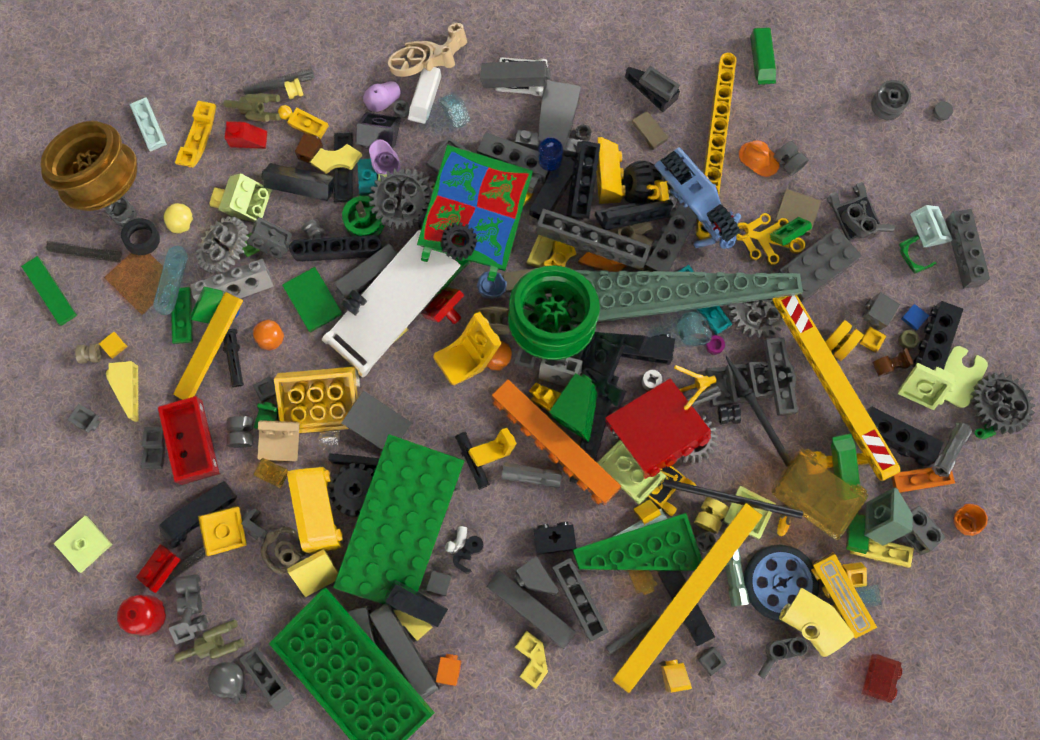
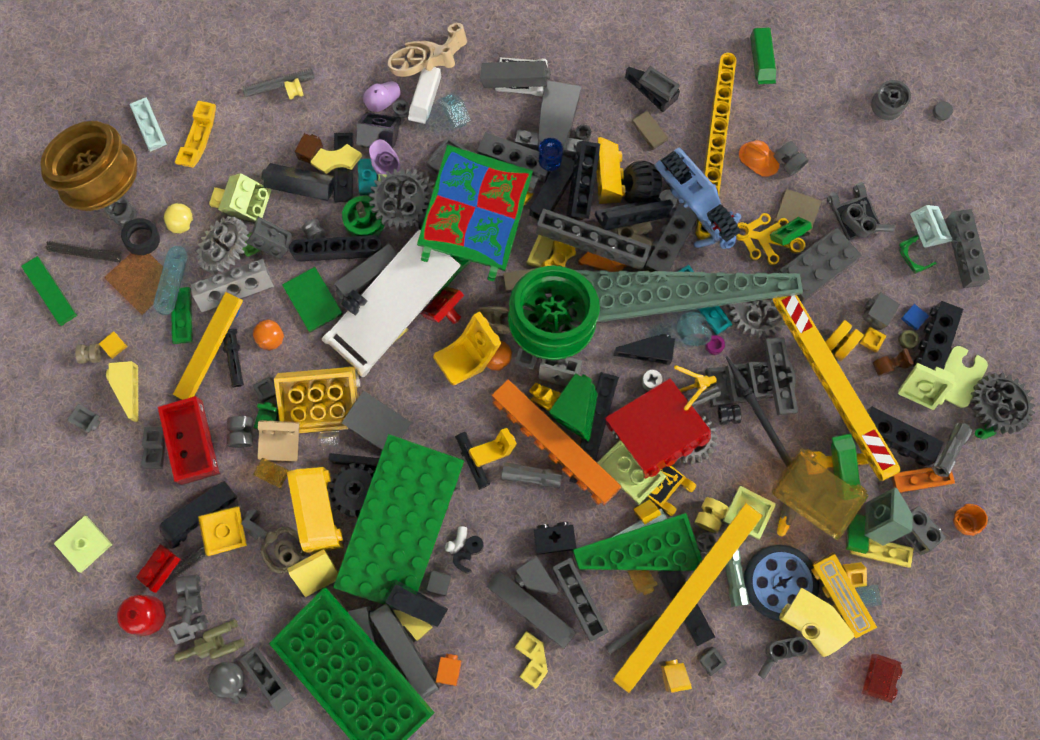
green tile [191,286,223,324] -> none
olive plant [223,93,280,122] -> none
red slope [225,121,268,149] -> none
yellow plate [278,105,329,139] -> none
black tyre [441,222,477,260] -> none
medium blue hair [477,271,507,299] -> none
black wing [580,332,649,407] -> none
yellow tile [647,180,669,201] -> none
black piece [663,479,803,519] -> none

